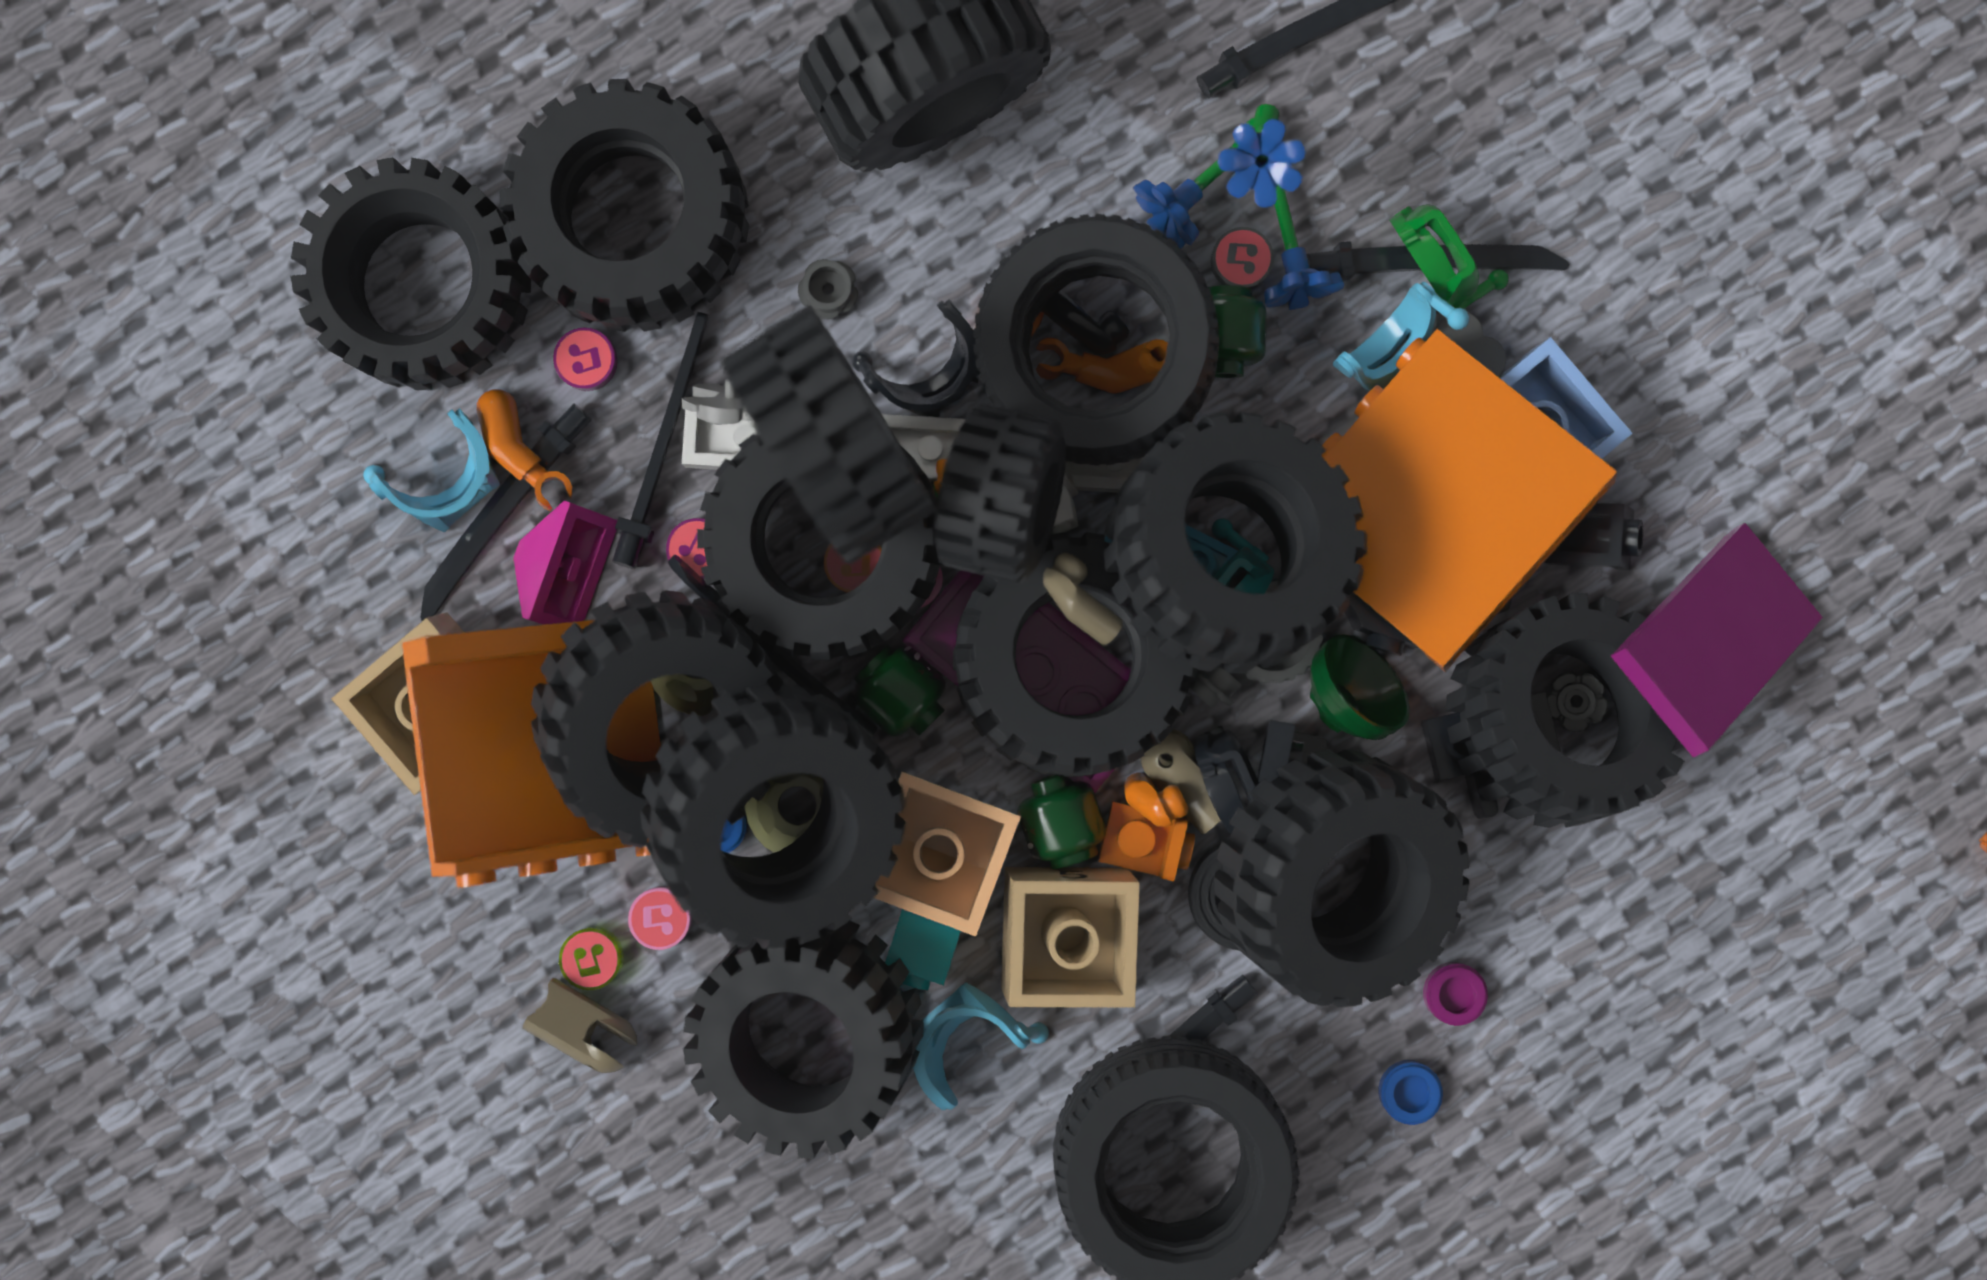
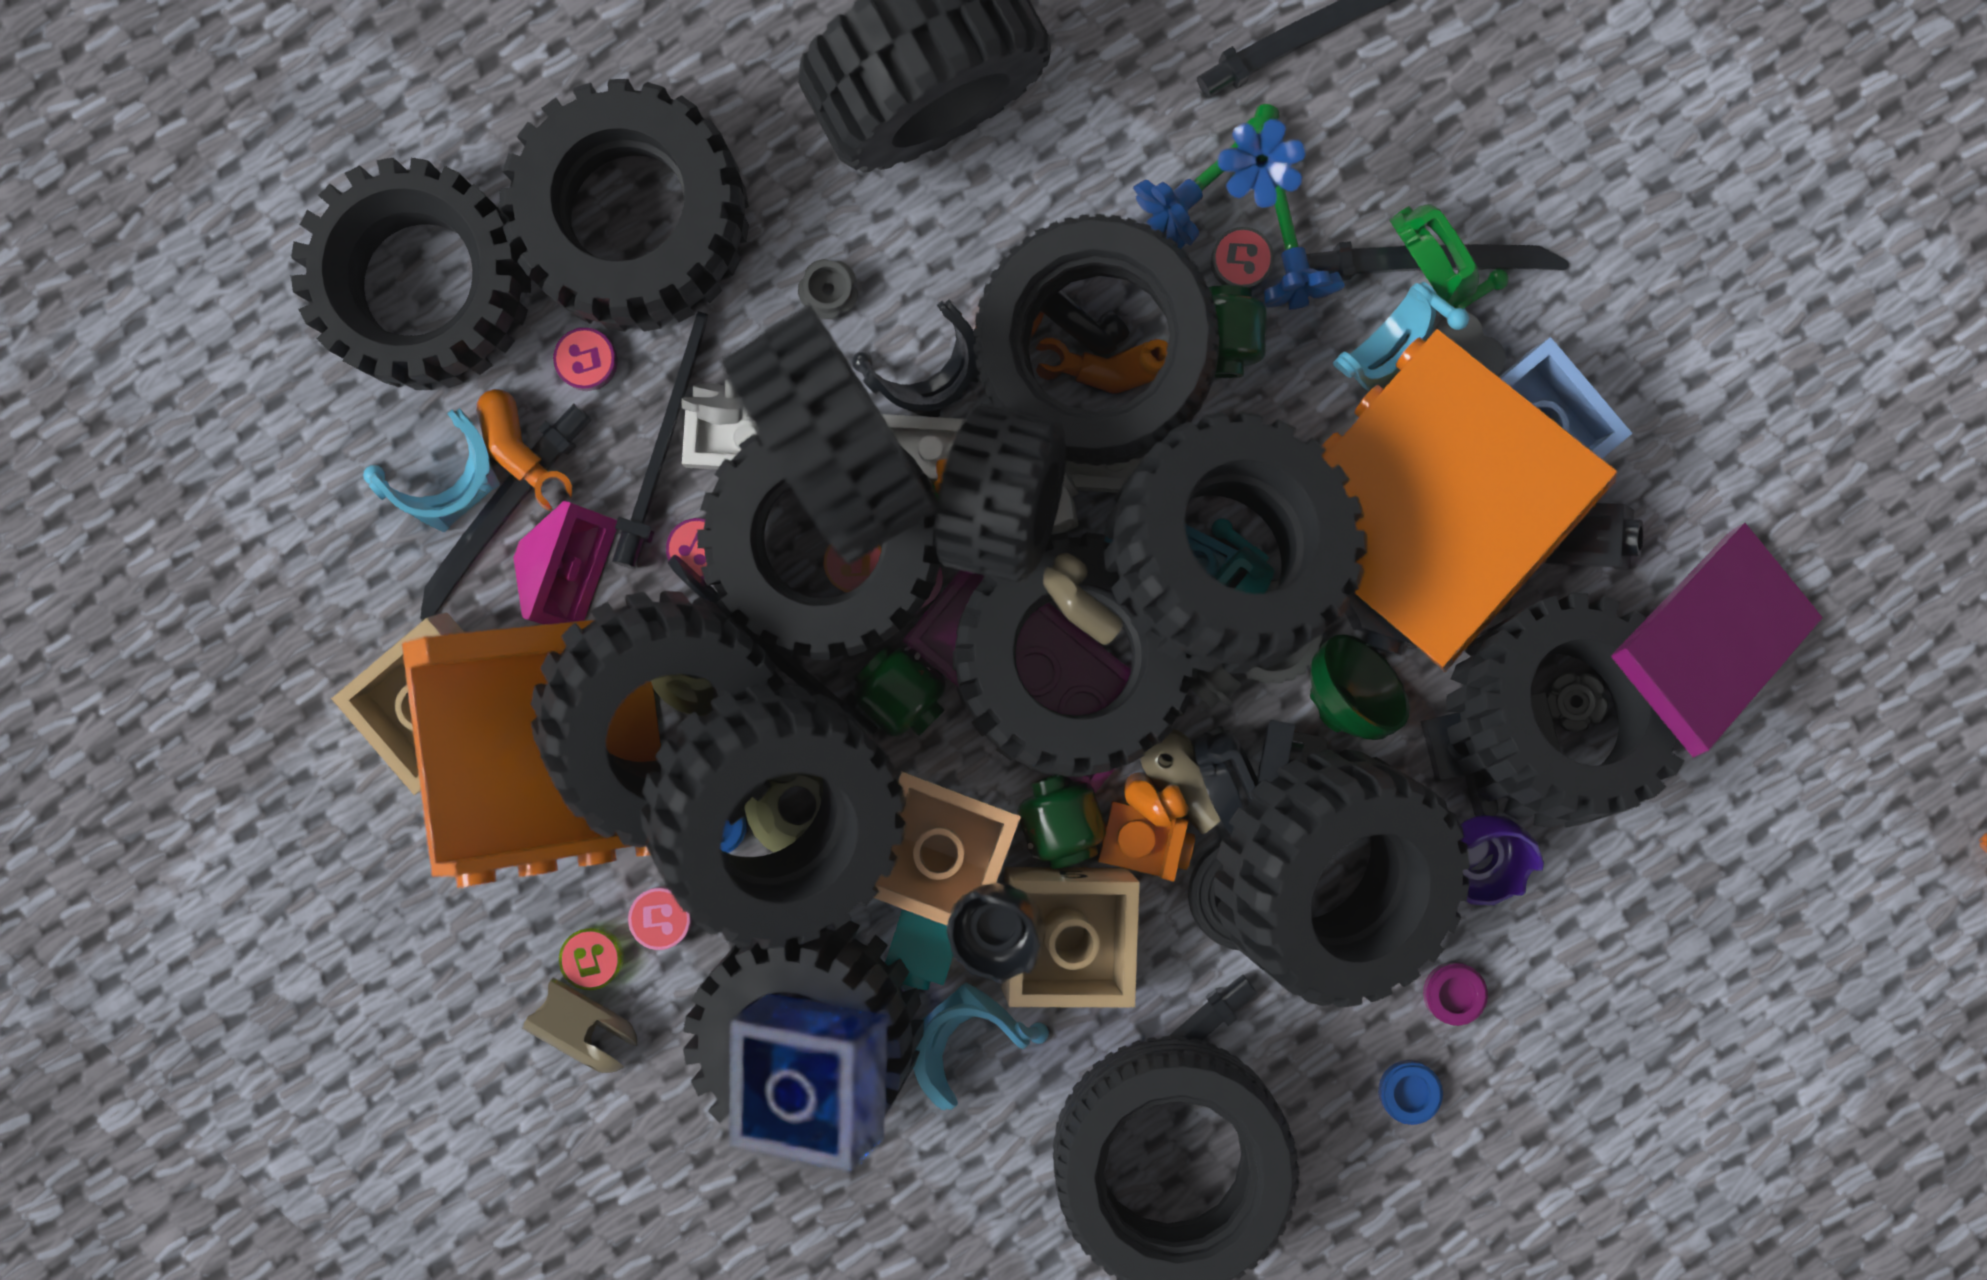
none -> clear blue brick [730,994,887,1172]
none -> black hair [946,883,1046,984]
none -> dark purple hair [1461,815,1544,906]

